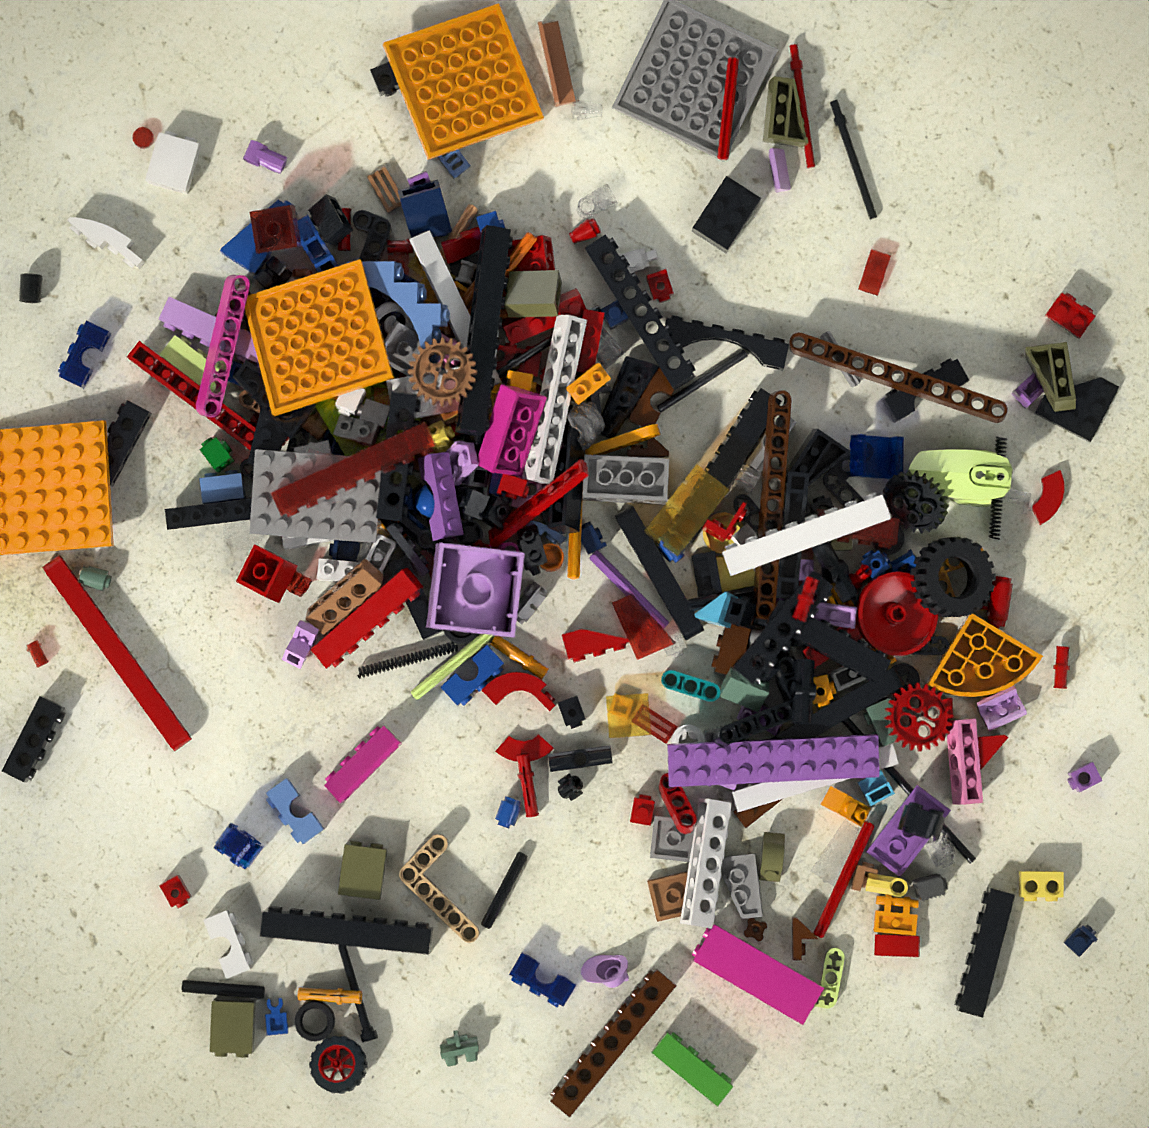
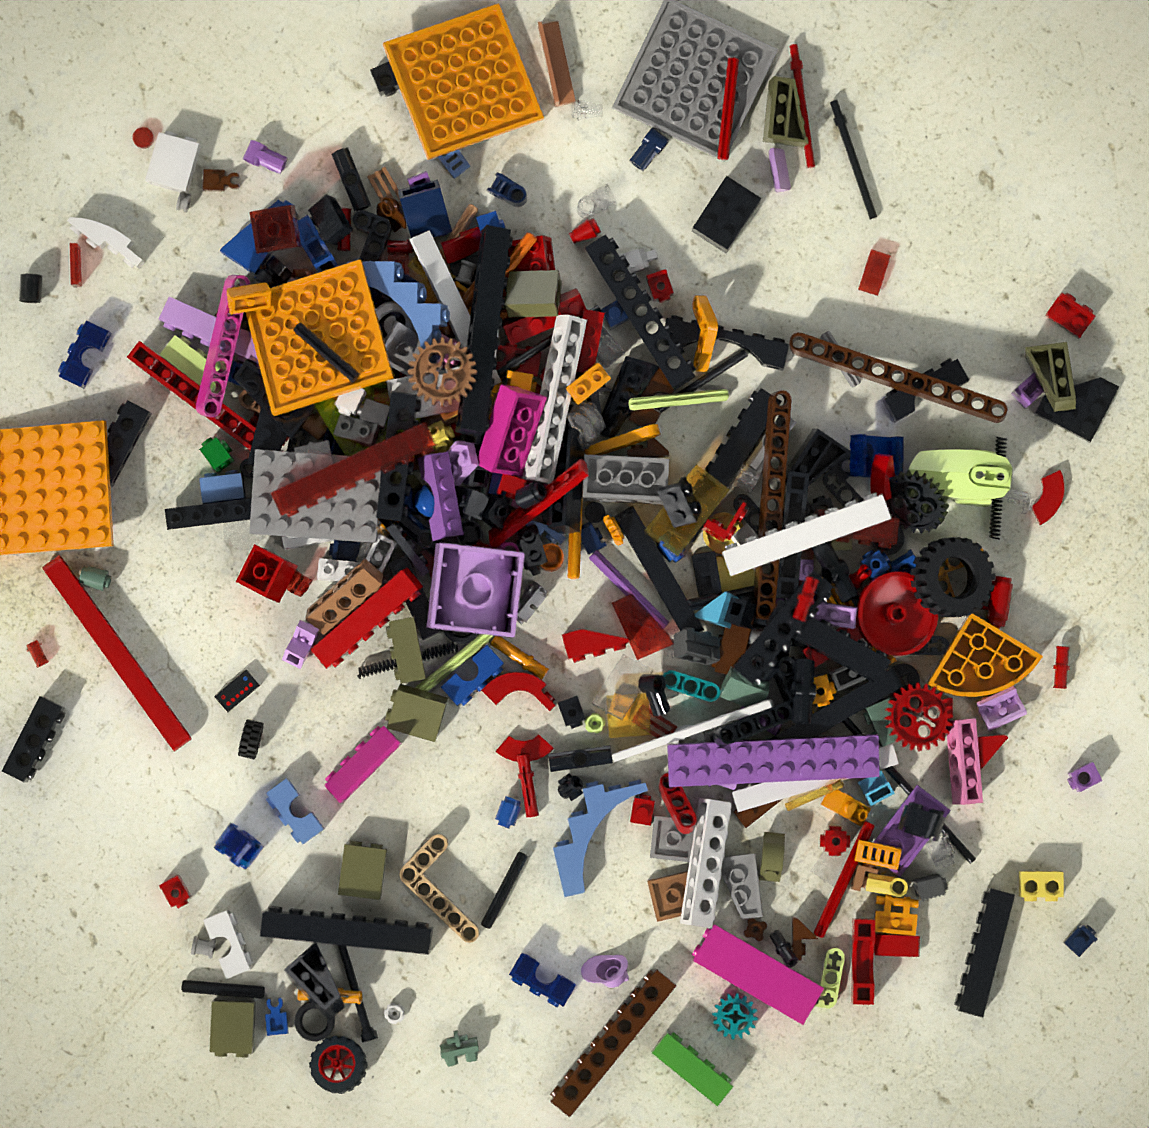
none -> clear red tile [70,243,82,288]
none -> light grey bush [176,192,191,213]
none -> light grey bush [191,936,216,958]
none -> reddish brown plate [203,169,240,192]
none -> black tile [214,670,260,713]
none -> light orange slope [227,282,271,314]
none -> black tyre [238,719,264,760]
none -> black wedge [284,943,345,1021]
none -> black axle [294,323,360,382]
none -> black piece [331,147,371,212]
none -> reddish brown plate [376,196,407,232]
none -> white plate [384,1003,405,1024]
none -> olive wedge [385,617,426,684]
none -> olive brick [385,684,448,742]
none -> dark blue piece [486,172,527,207]
none -> black brick [515,482,547,509]
none -> medium blue arch [553,779,648,897]
none -> yellowish green plate [584,713,605,733]
none -> black tile [585,502,605,523]
none -> clear piece [592,654,653,720]
none -> light orange gear [603,514,624,546]
none -> white tile [612,699,774,762]
none -> yellowish green axle [628,389,729,410]
none -> dark blue piece [629,128,669,172]
none -> black piece [638,674,670,716]
none -> black bracket [657,477,702,528]
none -> dark grey brick [674,627,720,665]
none -> light orange beam [692,295,718,372]
none -> teal gear [712,993,758,1040]
none -> black axle [770,930,798,967]
none -> clear yellow bar [785,779,844,811]
none -> red brick [820,826,850,856]
none -> red arch [851,918,875,1005]
none -> light orange slope [854,839,902,870]
none -> red slope [870,454,895,500]

